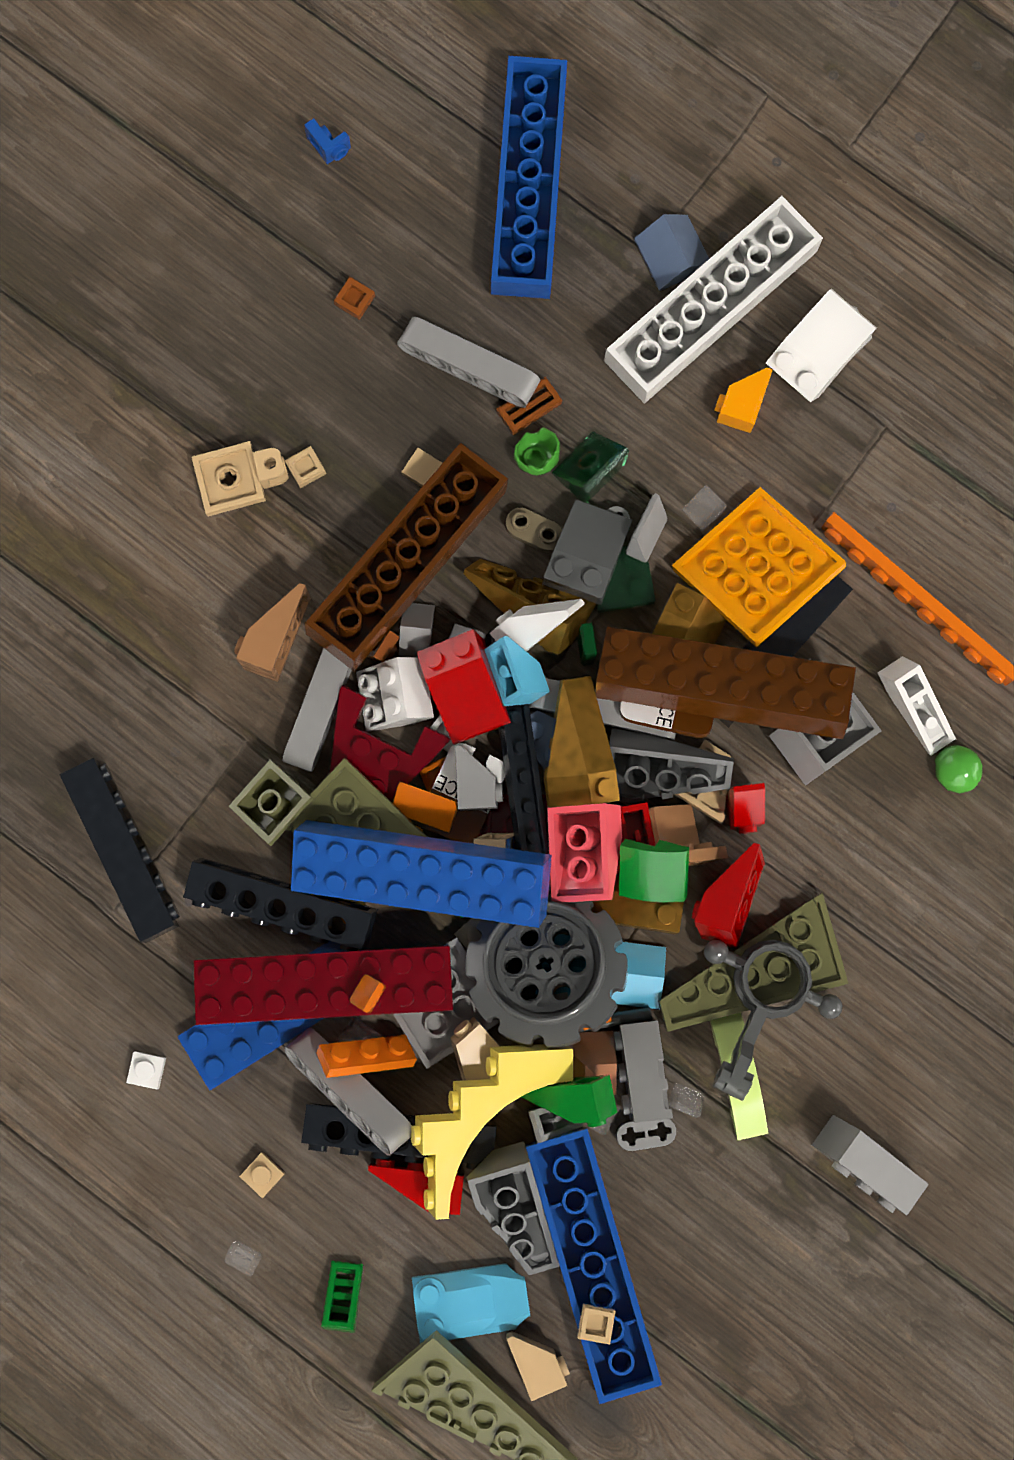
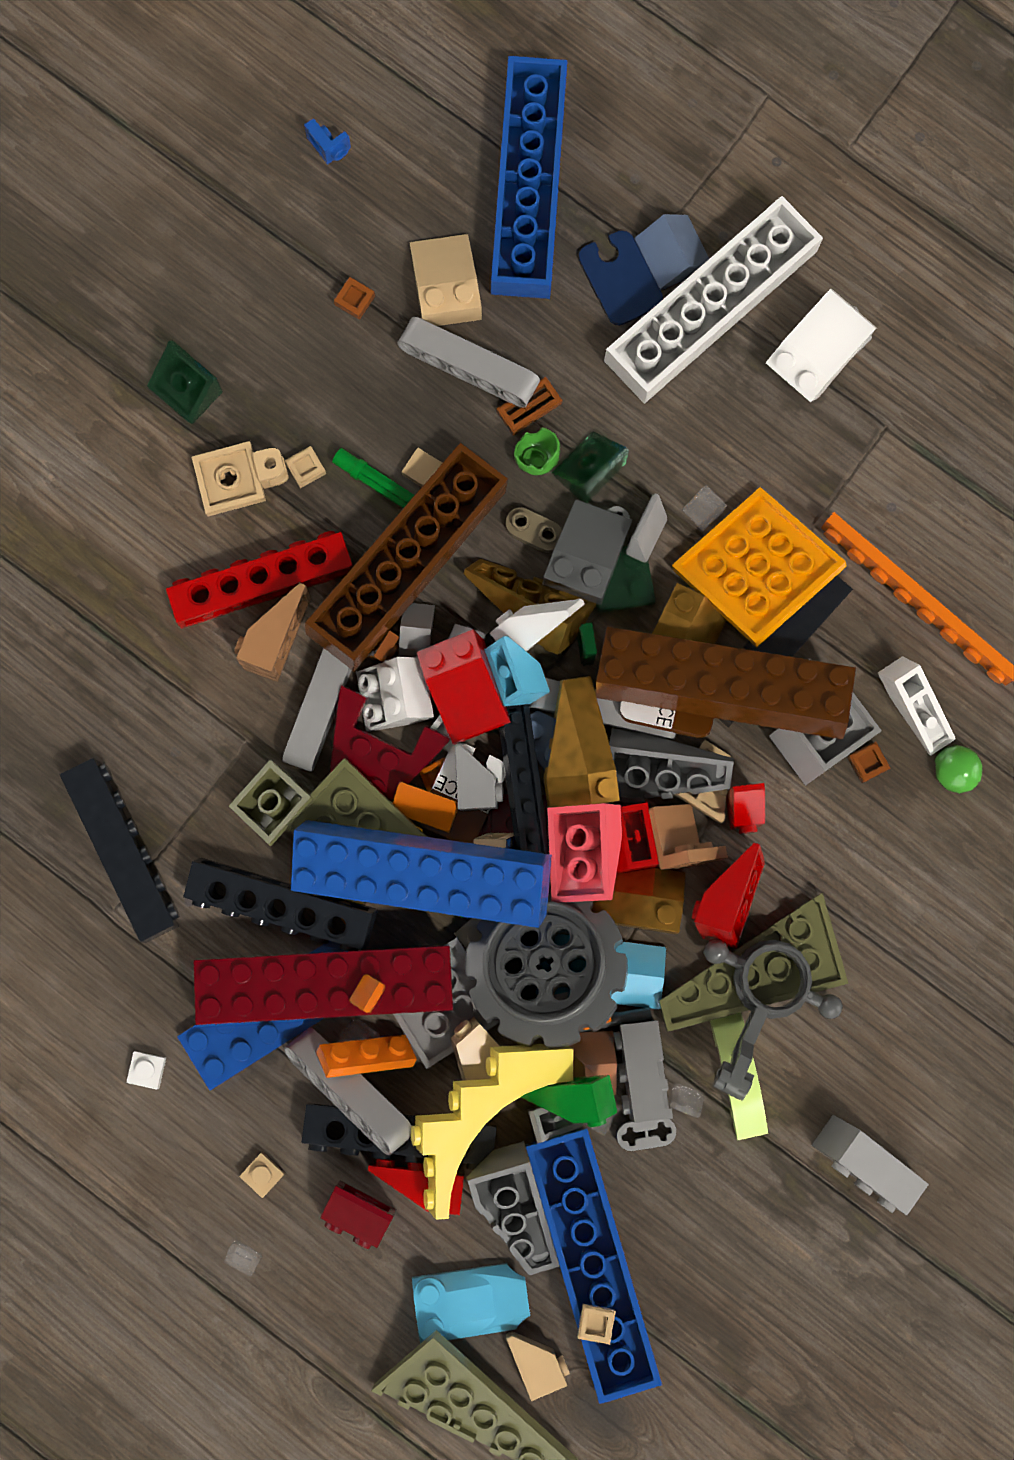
green slope [321,1261,364,1333] -> none
green slope [619,838,689,902] -> none
light orange slope [714,368,773,433] -> none
none -> clear green slope [147,340,223,424]
none -> red brick [166,531,353,629]
none -> dark red slope [320,1180,396,1249]
none -> green axle [332,448,415,509]
none -> tan slope [410,234,482,326]
none -> dark blue piece [579,231,663,326]
none -> dark orange tile [847,741,890,783]

